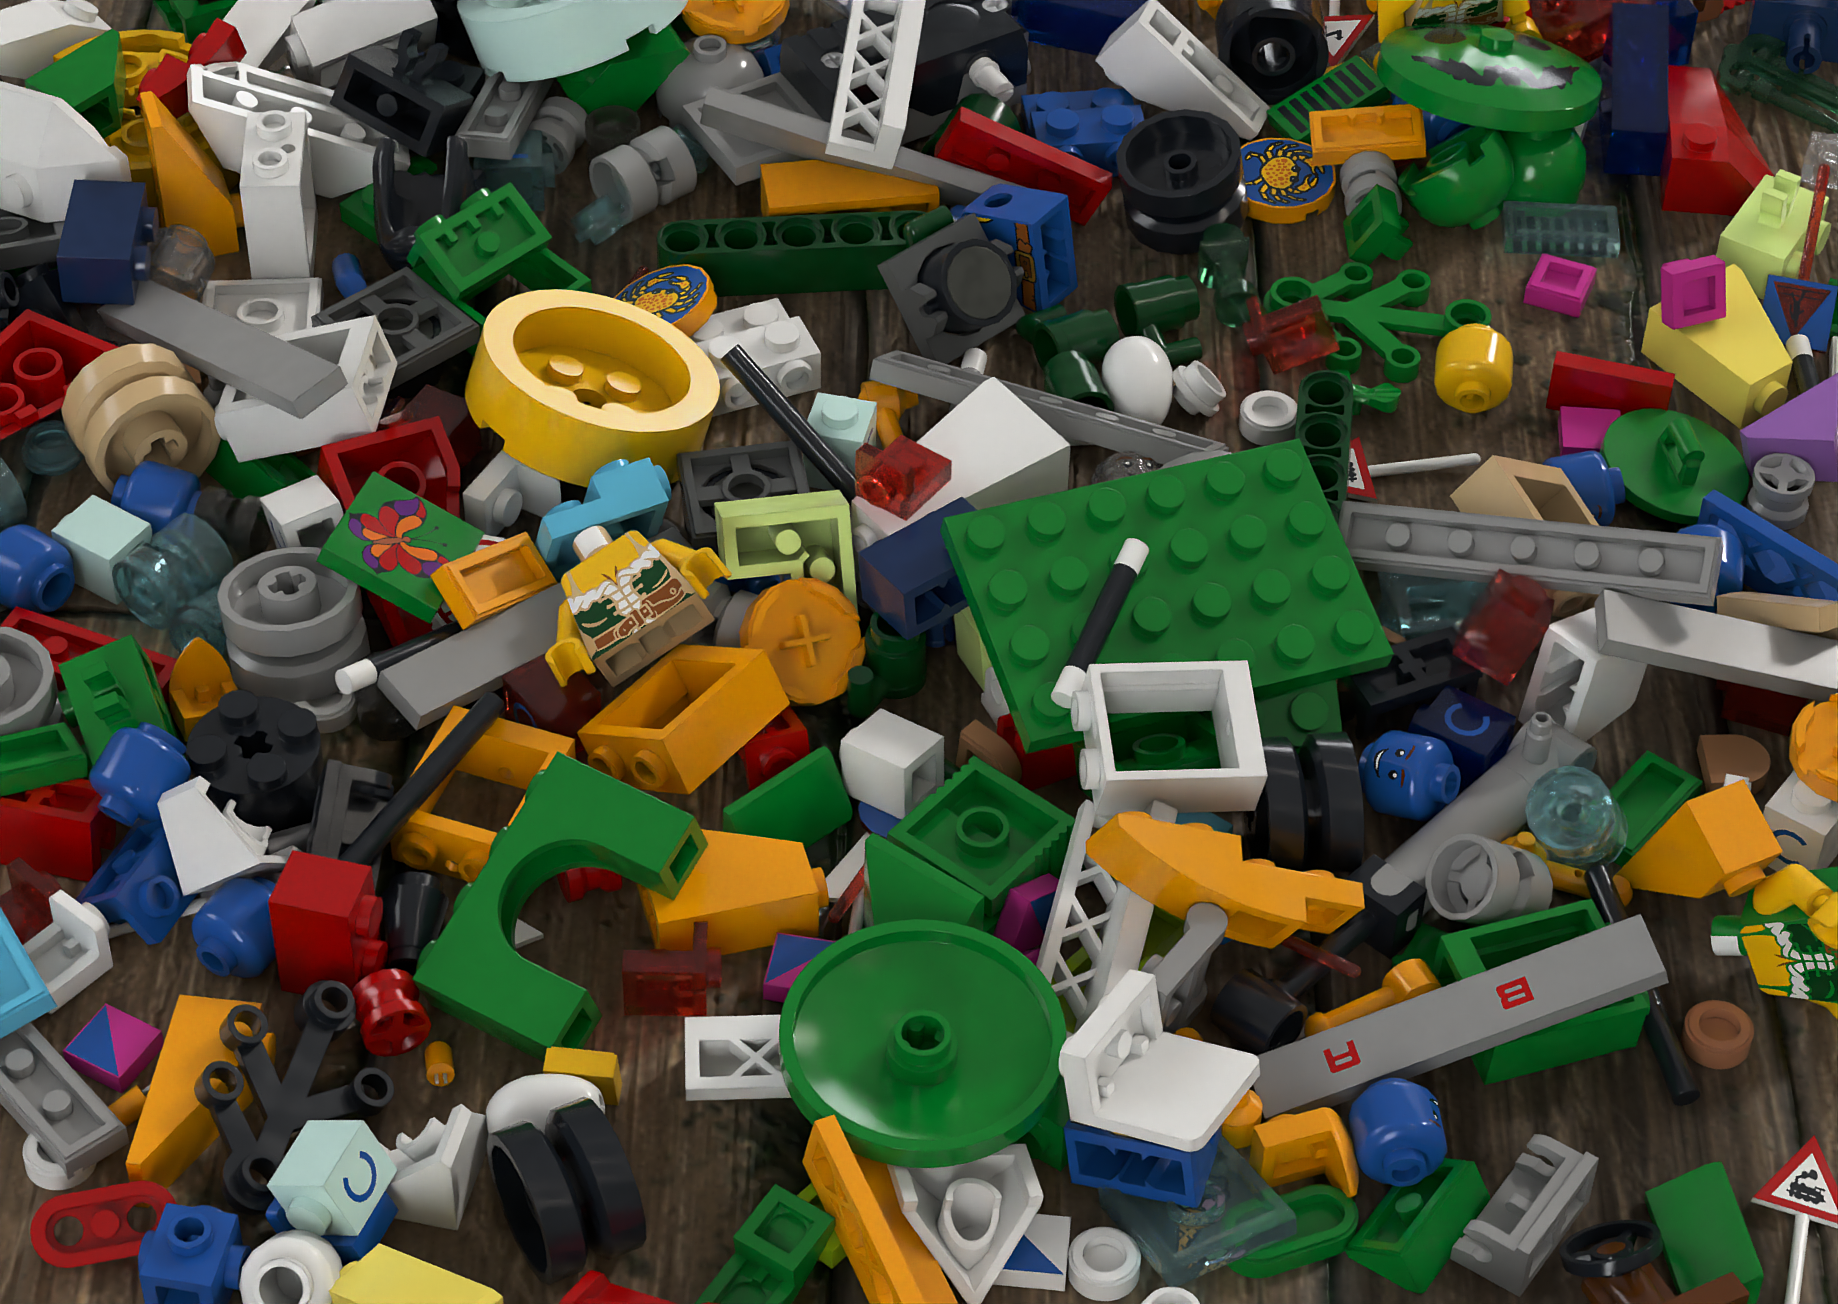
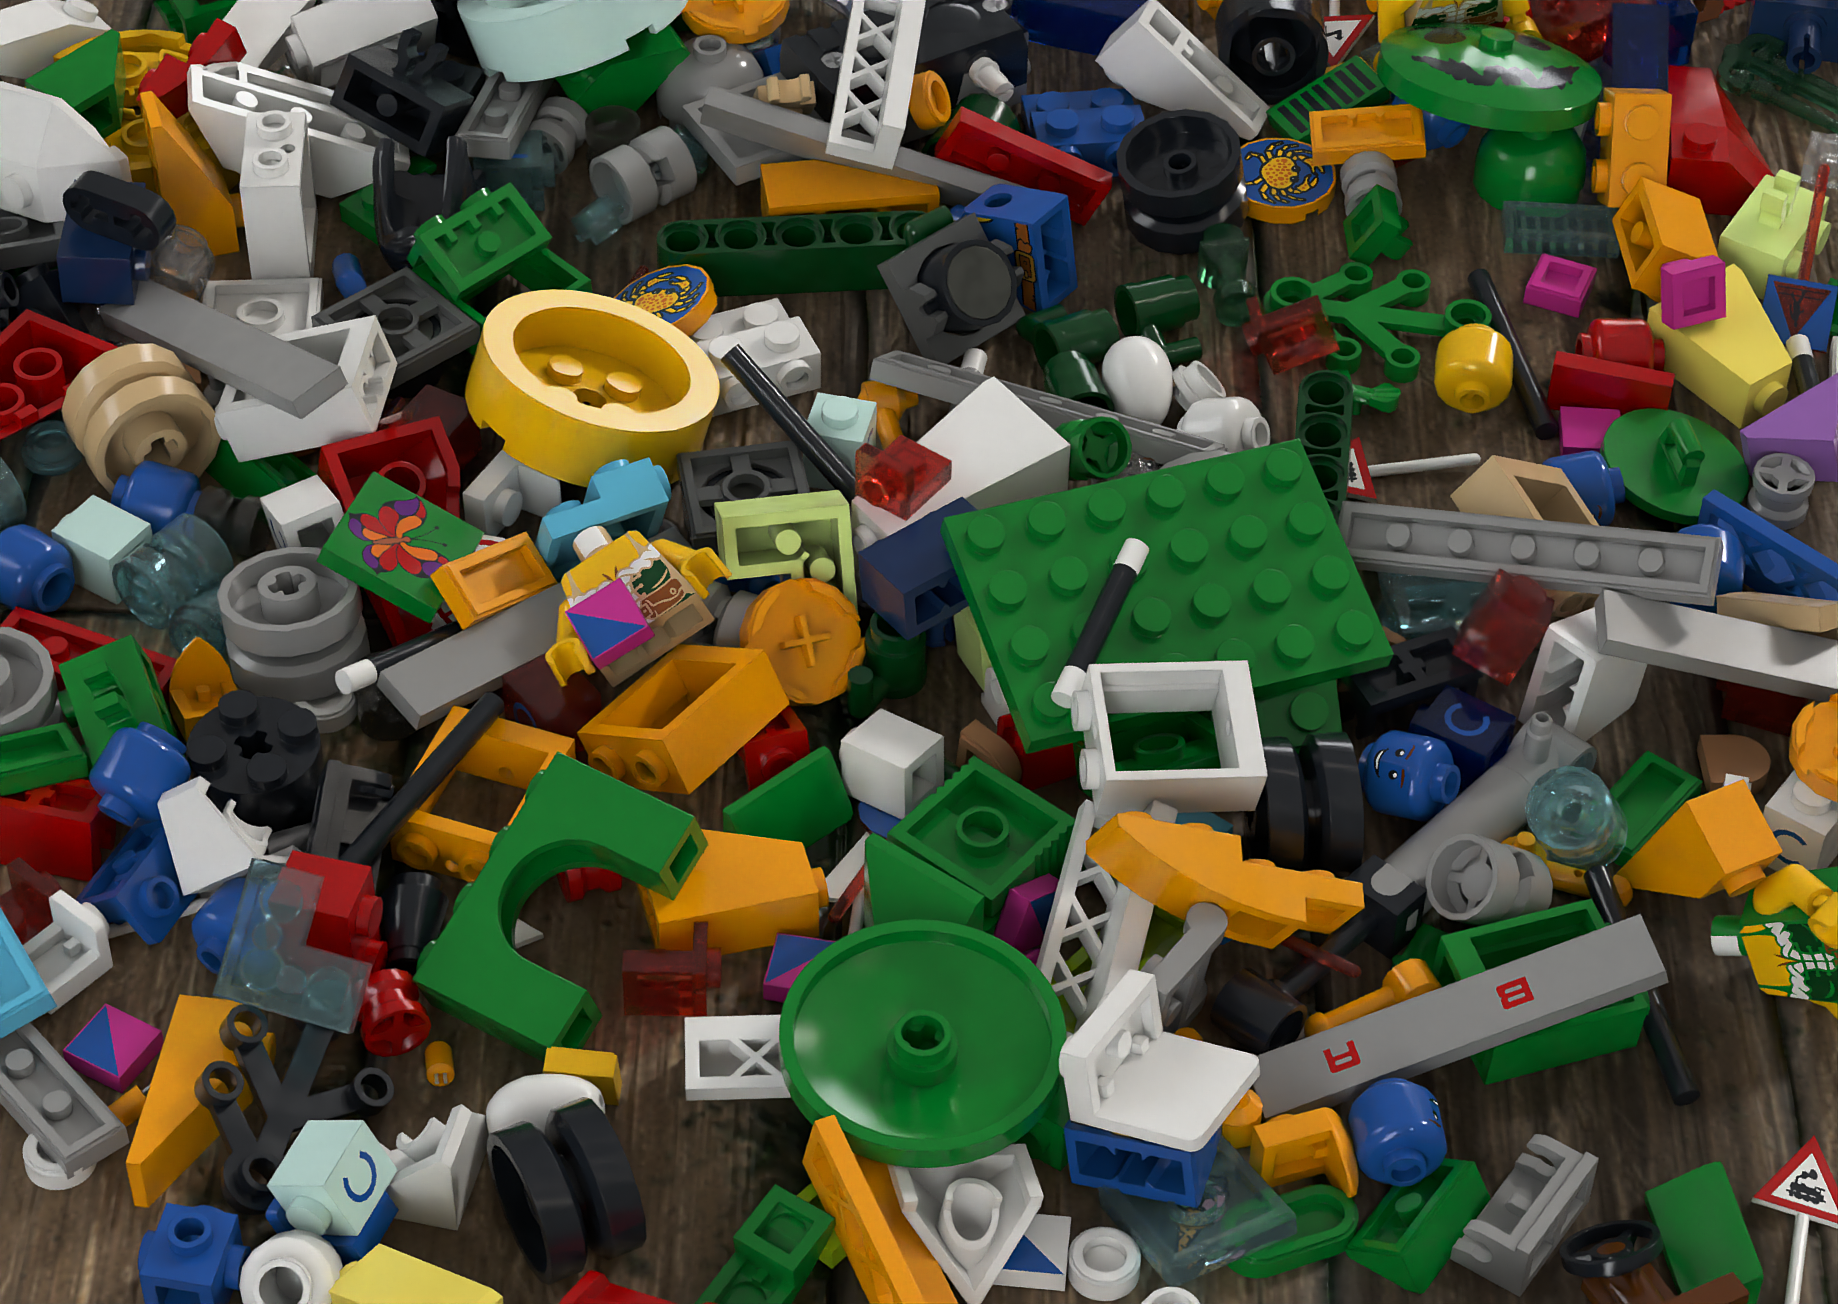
red plate [30,1181,177,1268] -> none
white tile [1238,390,1297,446] -> none
green cylinder [1398,126,1514,230] -> none
nougat tile [1681,1000,1754,1069] -> none
none -> black beam [62,170,176,251]
none -> clear light blue plate [213,857,373,1034]
none -> dark pink tile [565,578,655,670]
none -> tan plate [753,74,816,115]
none -> light orange tile [908,70,951,130]
none -> green wheel [1055,416,1132,482]
none -> white head [1176,397,1270,453]
none -> black bar [1467,269,1559,440]
none -> red head [1575,318,1665,371]
none -> light orange brick [1591,88,1672,208]
none -> light orange brick [1612,177,1719,303]

